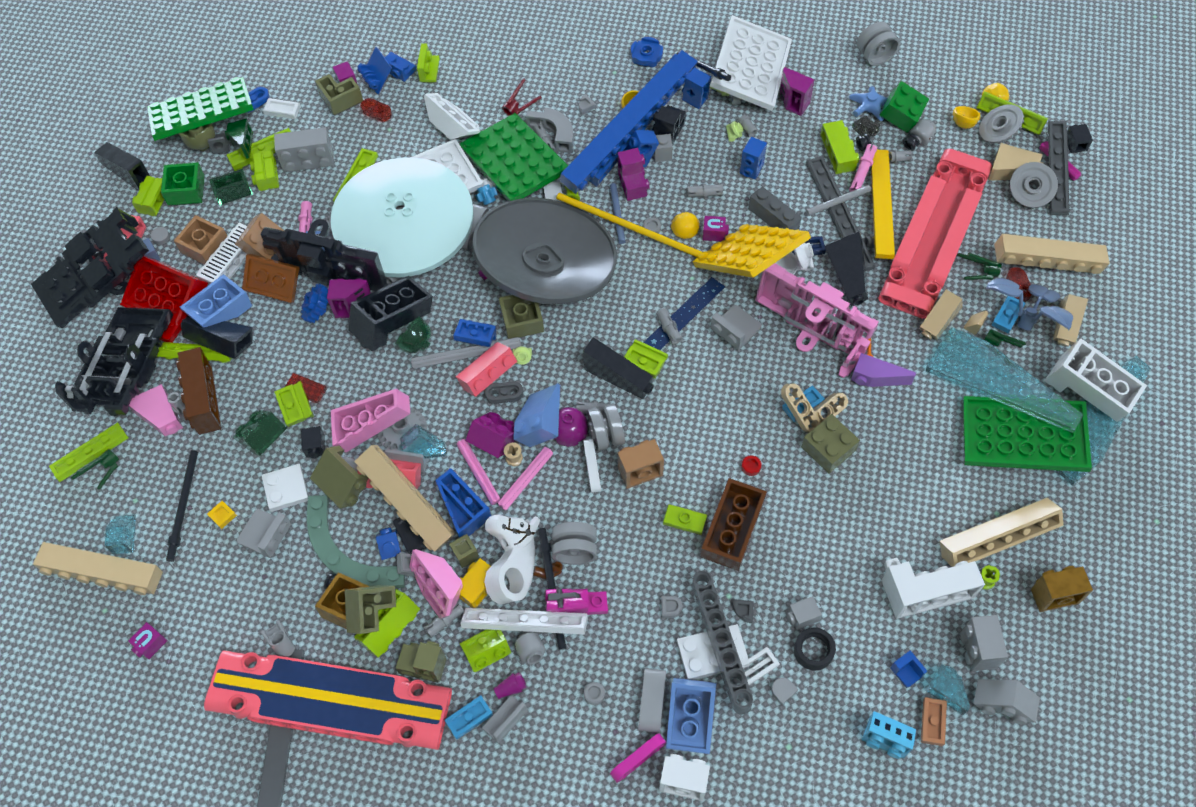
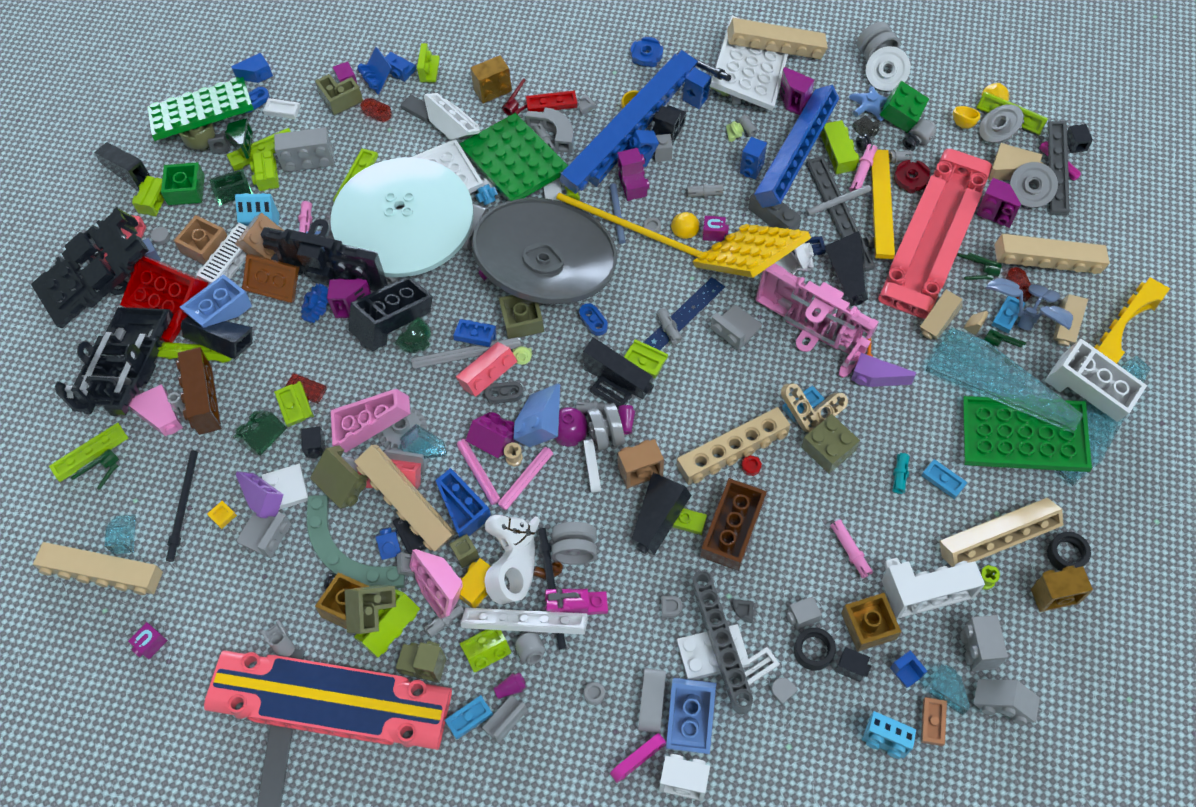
none -> blue slope [231,53,273,83]
none -> medium azure slope [235,193,280,226]
none -> medium lavender slope [236,471,284,518]
none -> dark grey tile [401,94,429,123]
none -> pearl gold brick [470,55,512,104]
none -> red plate [526,90,578,112]
none -> blue plate [579,303,608,336]
none -> black tile [590,376,632,409]
none -> magenta cone [618,405,635,435]
none -> black slope [632,472,692,555]
none -> tan brick [676,407,790,485]
none -> tan brick [727,18,828,59]
none -> blue brick [754,84,839,208]
none -> bright pink pin [830,520,873,578]
none -> black brick [836,647,871,682]
none -> pearl gold brick [841,593,901,652]
none -> white gear [866,46,911,91]
none -> teal pin [892,453,910,494]
none -> dark red plate [894,160,930,194]
none -> dark azure plate [921,459,968,500]
none -> magenta slope [976,178,1021,228]
none -> black tyre [1047,531,1091,571]
none -> yellow arch [1094,277,1170,364]

